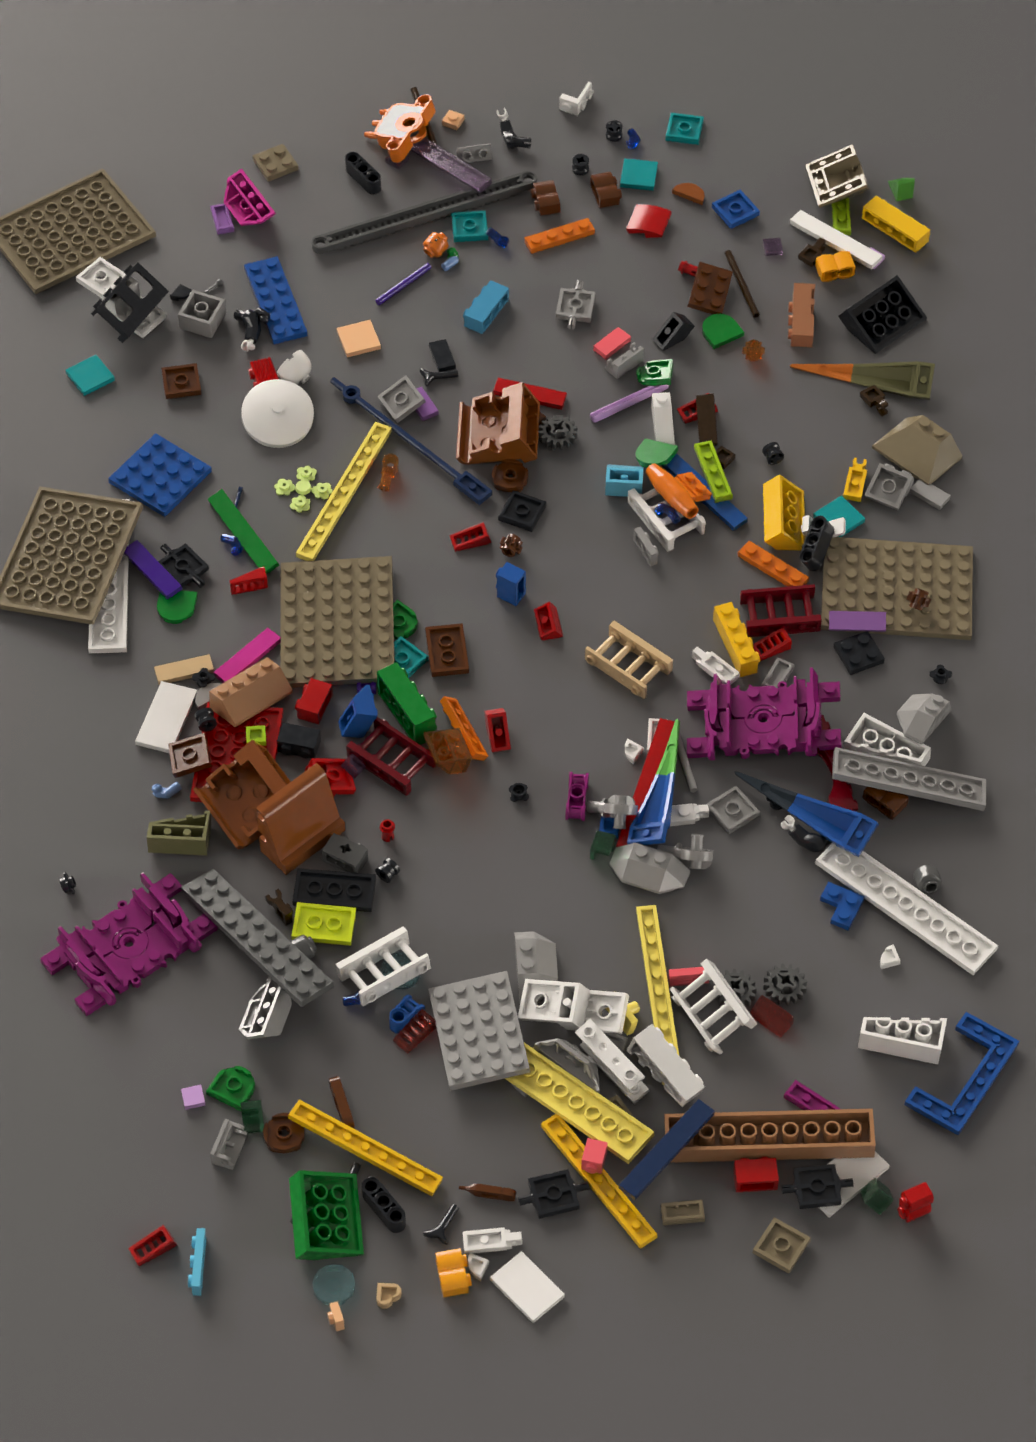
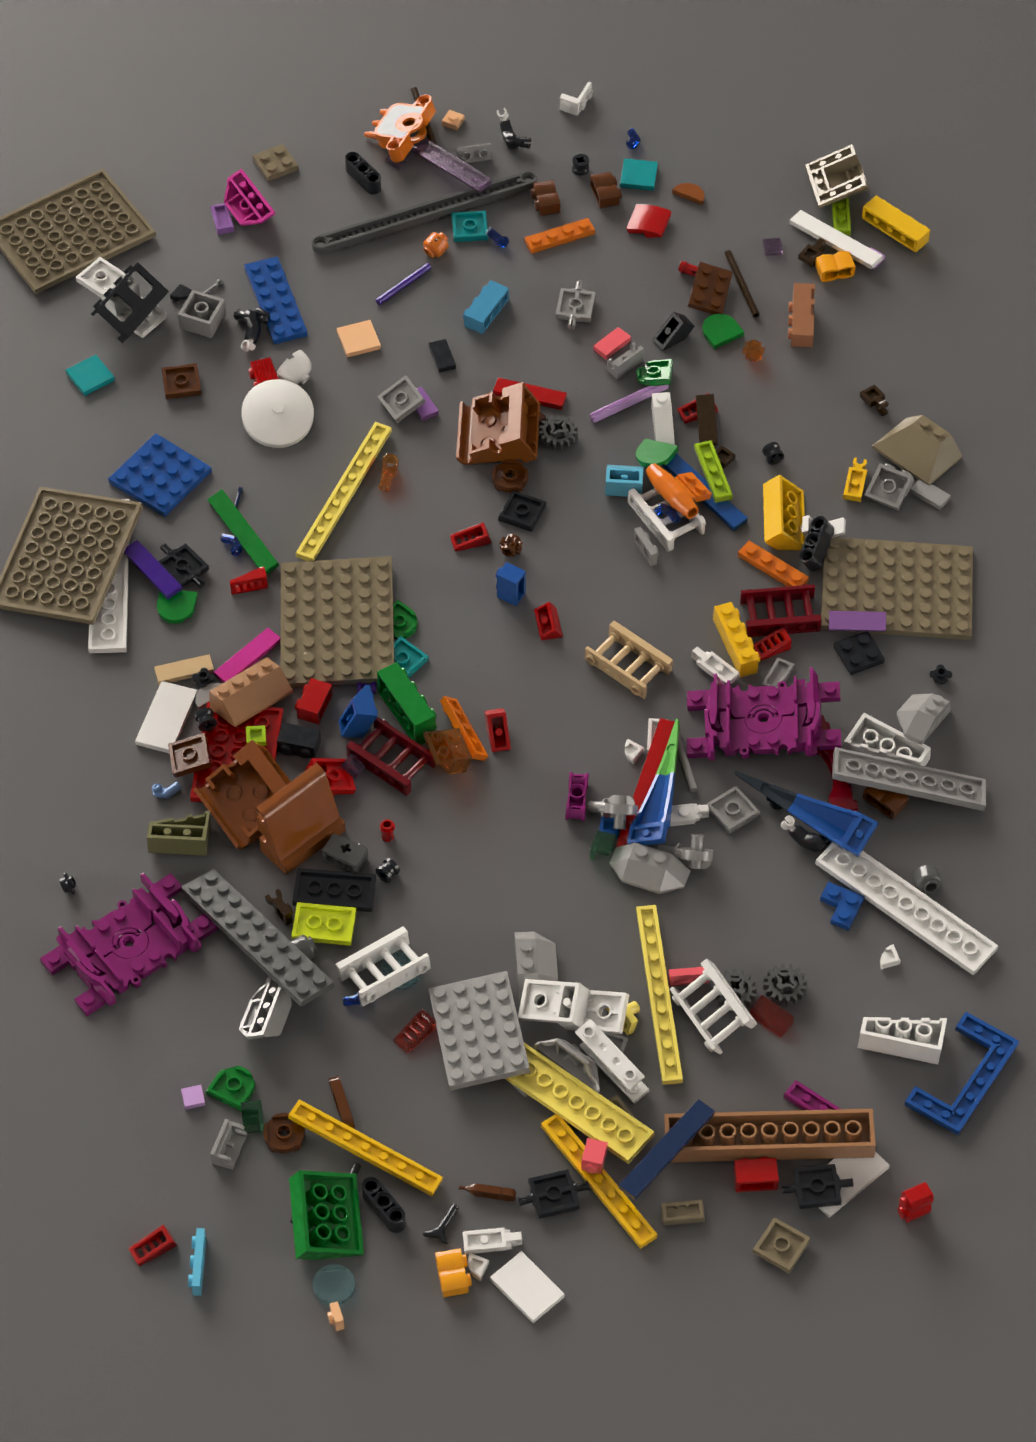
yellowish green plant [274,466,333,513] -> none
dark blue bar [330,377,492,505] -> none
tan tile [376,1283,402,1309] -> none
blue piece [389,994,425,1034] -> none
black piece [420,368,458,387] -> none
reddish brown plate [425,623,469,677] -> none
medium blue arm [441,247,459,271] -> none
black plate [509,783,529,802] -> none
black wheel [606,120,623,142] -> none
white wedge [627,1024,705,1107] -> none
teal tile [665,112,704,145] -> none
blue plate [712,189,760,229] -> none
olive plate [790,361,935,400] -> none
teal tile [813,495,865,537] -> none
black slope [838,275,927,354] -> none
clear green panel [861,1177,894,1215] -> none
bright green slope [888,178,915,201] -> none
reddish brown gear [906,588,931,611] -> none

